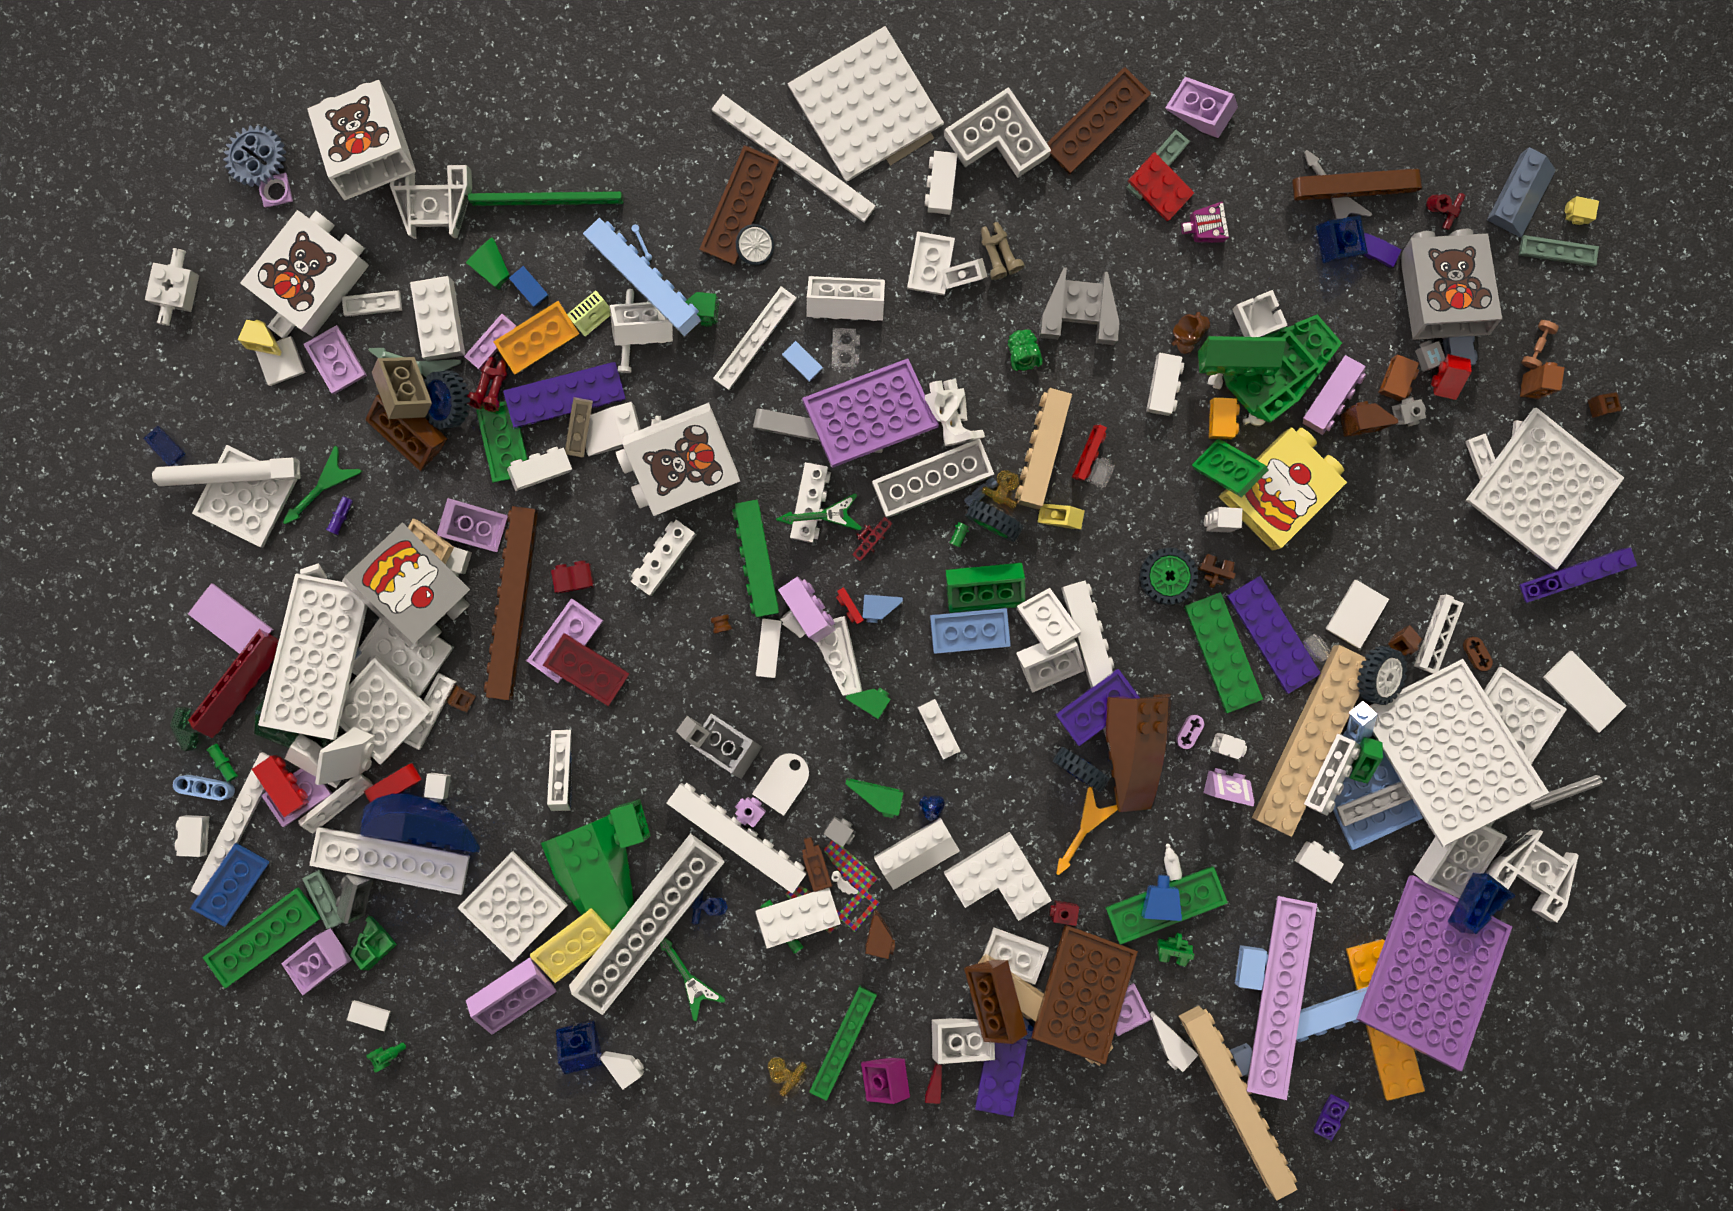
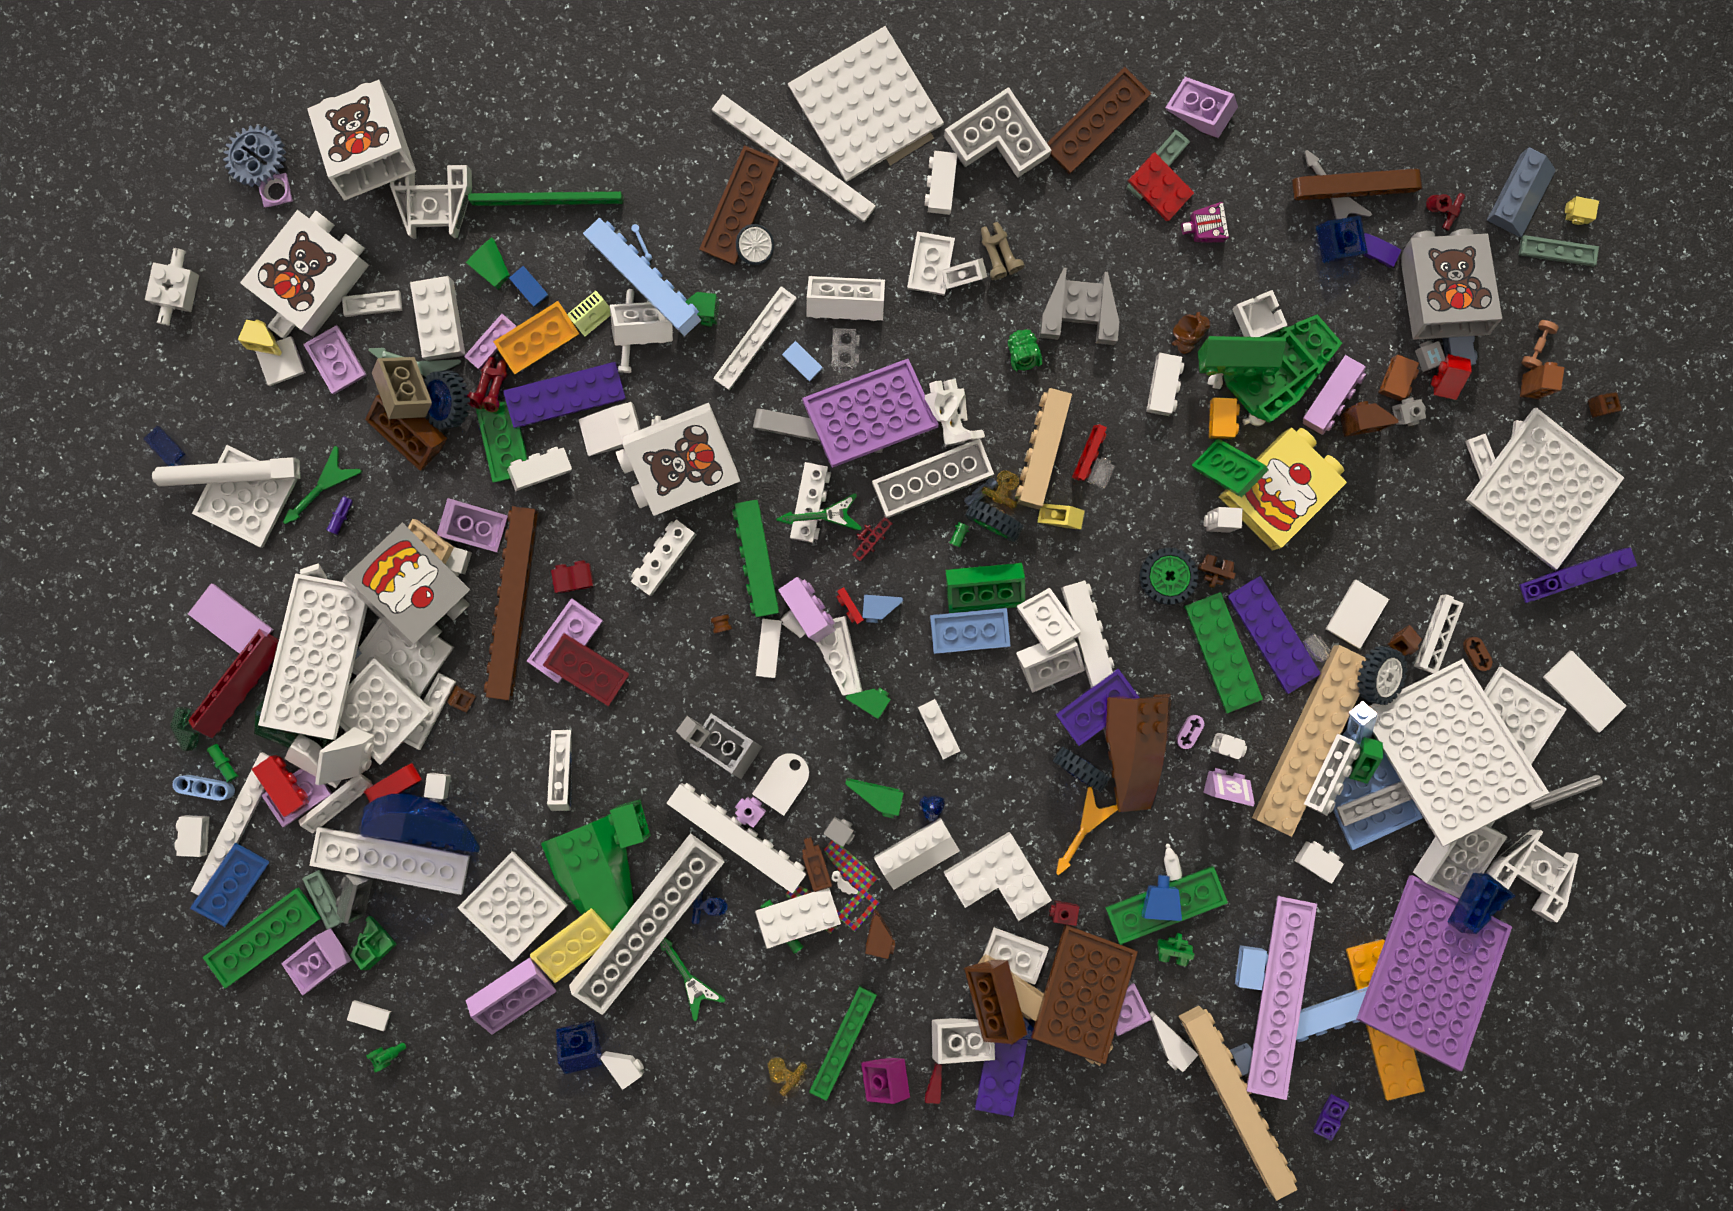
dark tan plate [565,397,593,457] -> none

